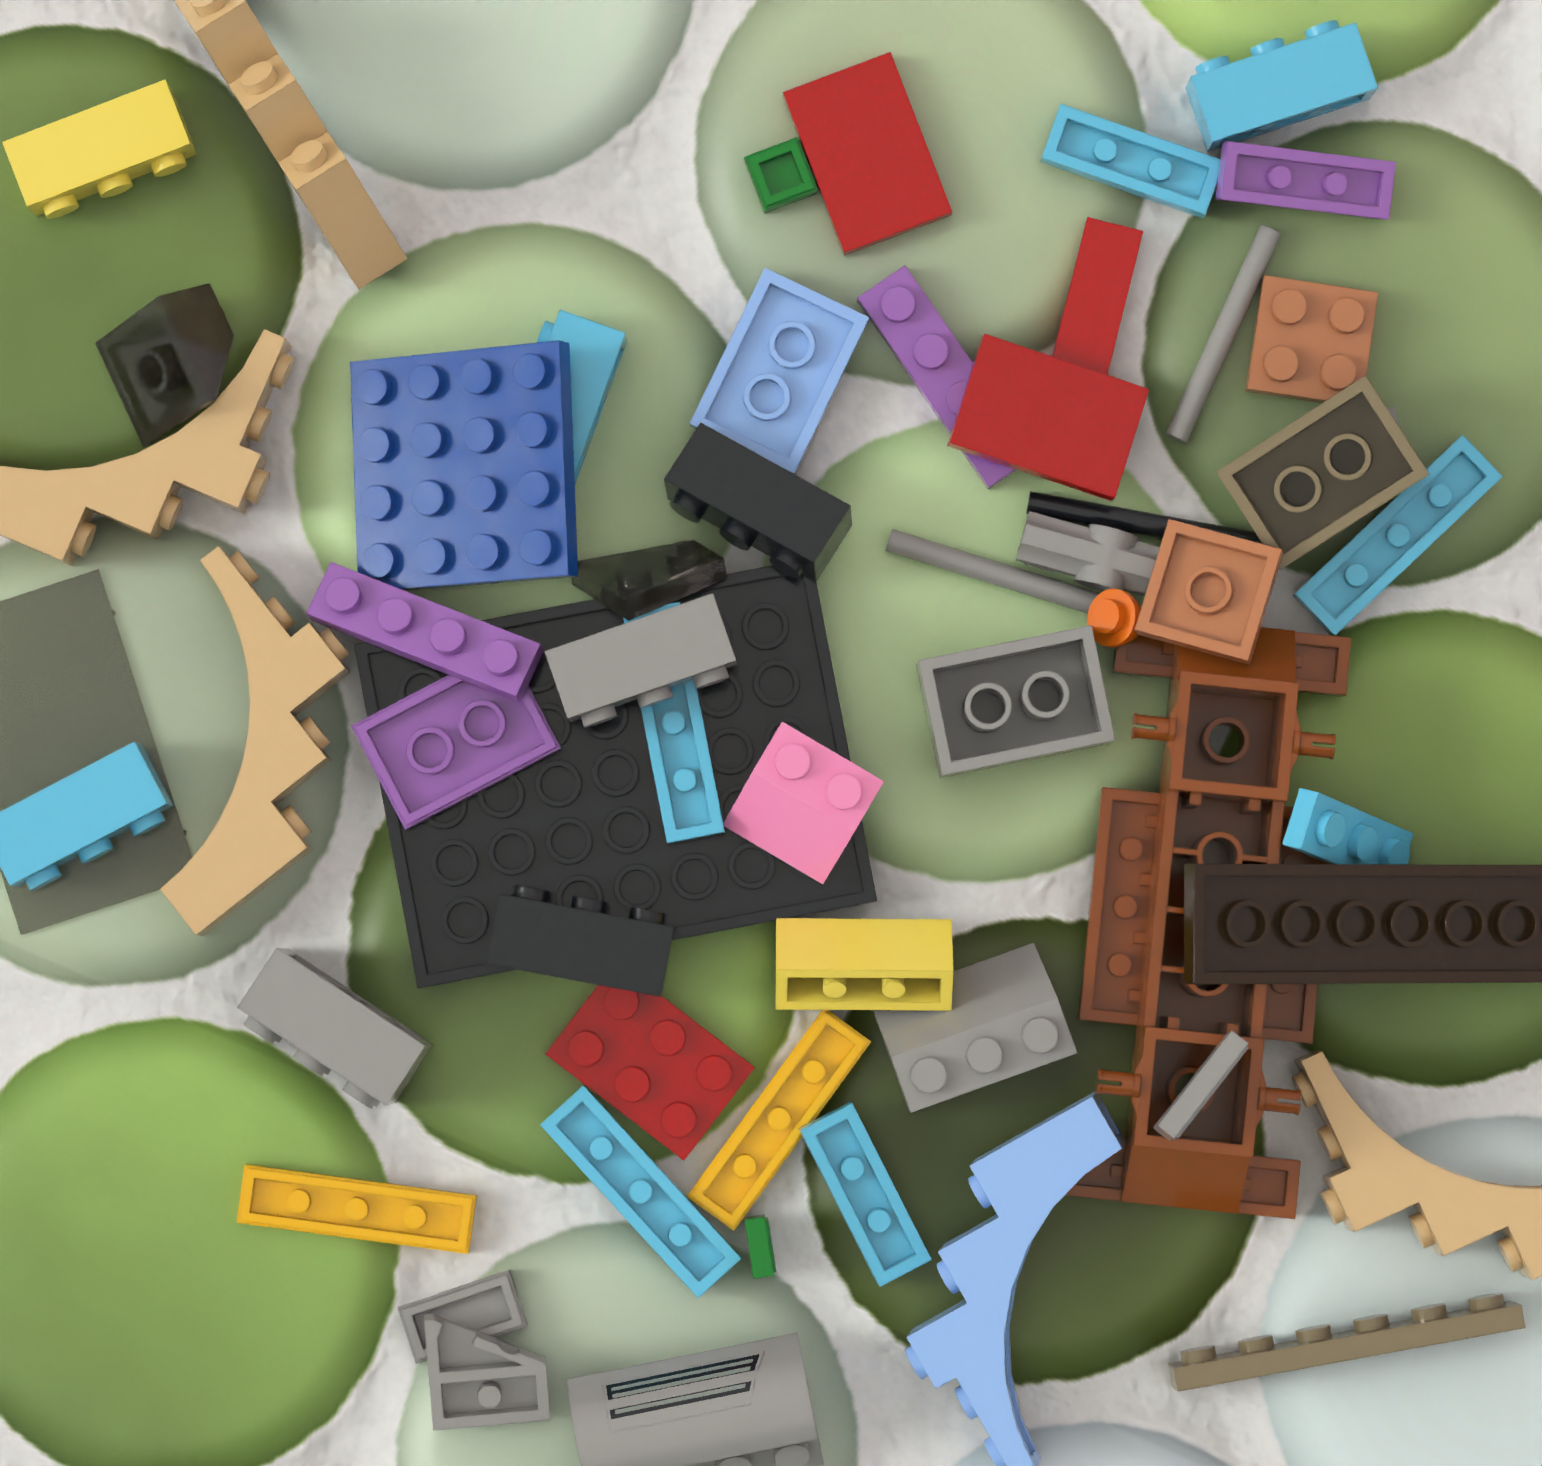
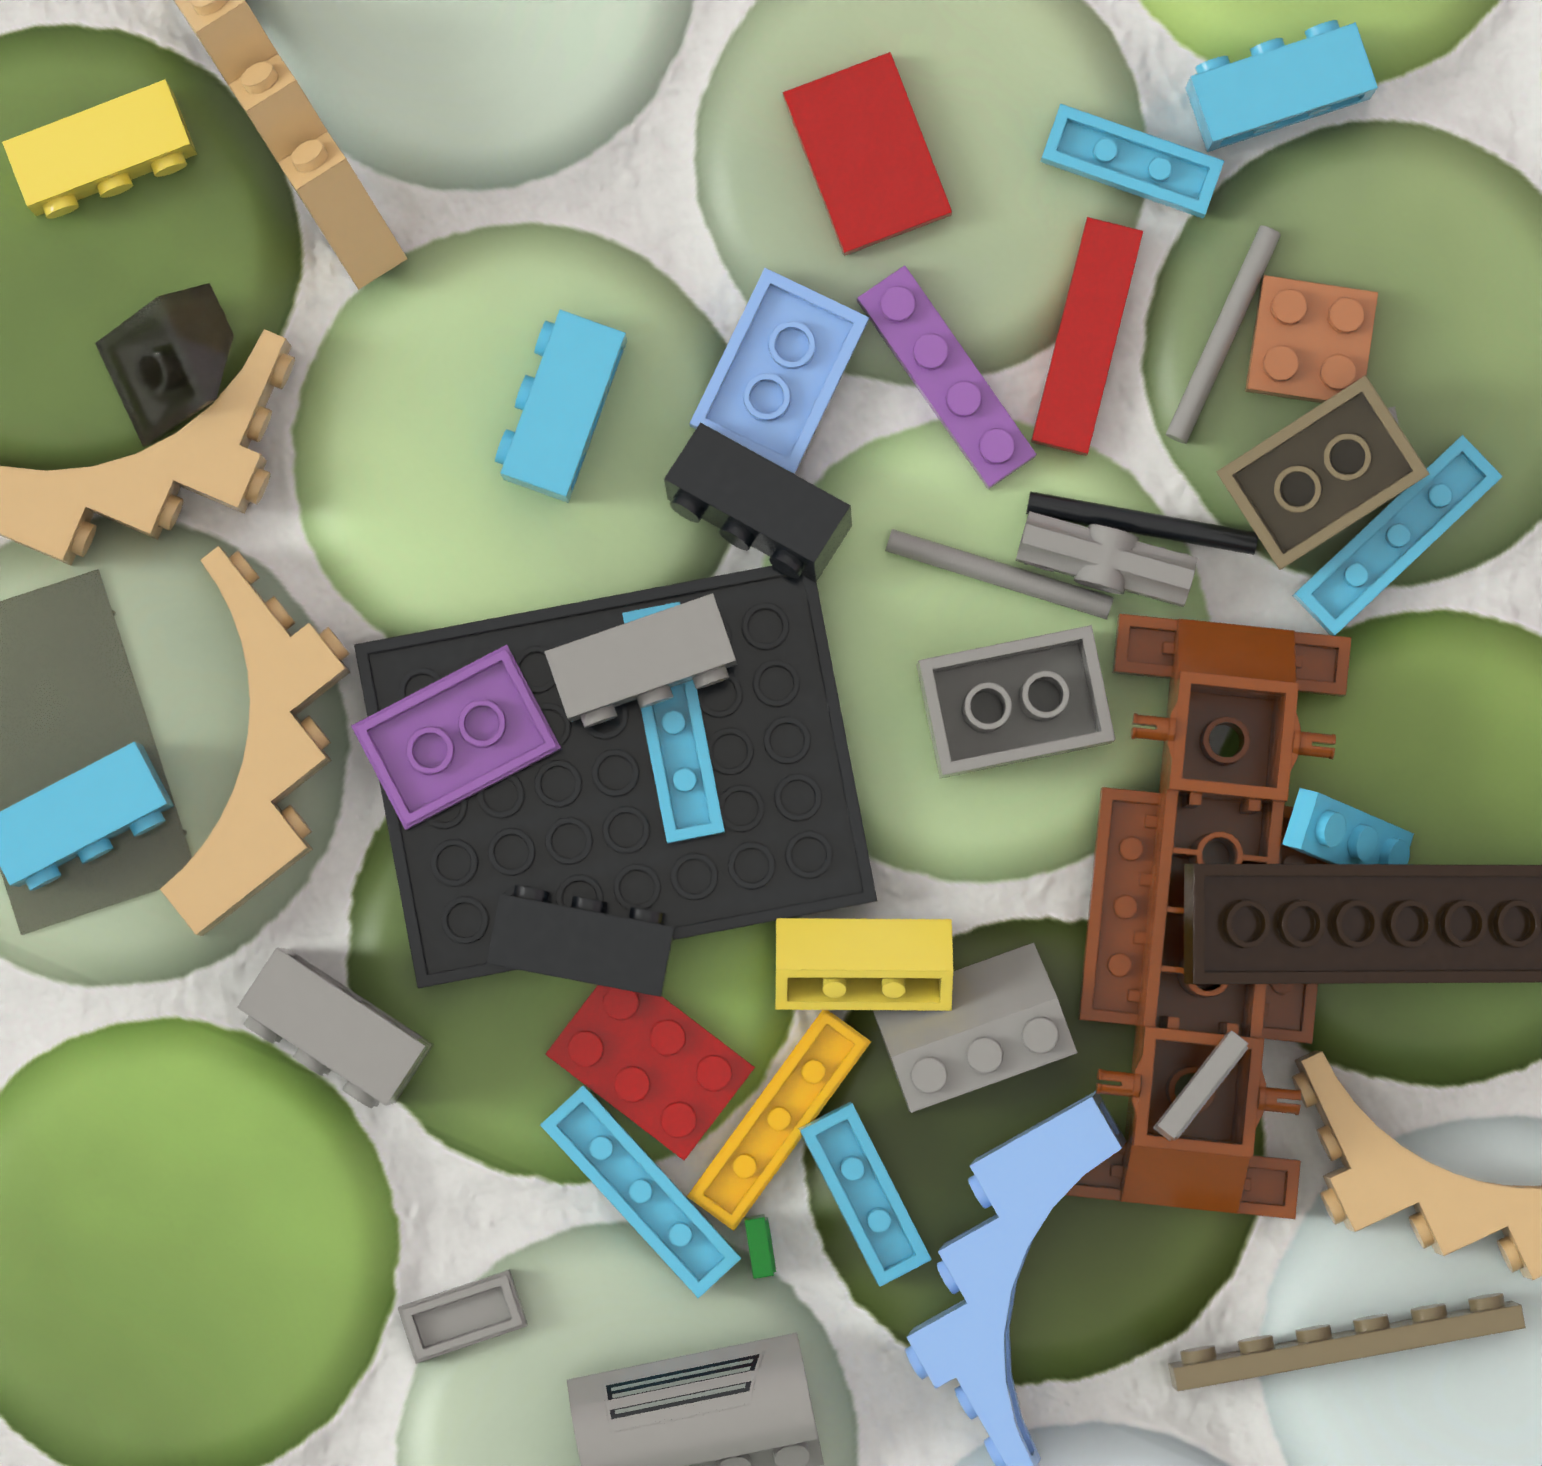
yellow tile [236,1164,477,1254] -> none
medium lavender plate [306,562,544,703] -> none
plate [350,340,578,591] -> none
light grey wing [424,1314,551,1431] -> none
clear smoke wing [571,540,727,621] -> none
bright pink slope [723,722,884,884] -> none
green tile [744,137,818,214] -> none
red tile [947,334,1149,501] -> none
orange plate [1087,589,1141,648] -> none
nougat plate [1135,519,1283,665] -> none
medium lavender plate [1215,141,1396,220] -> none

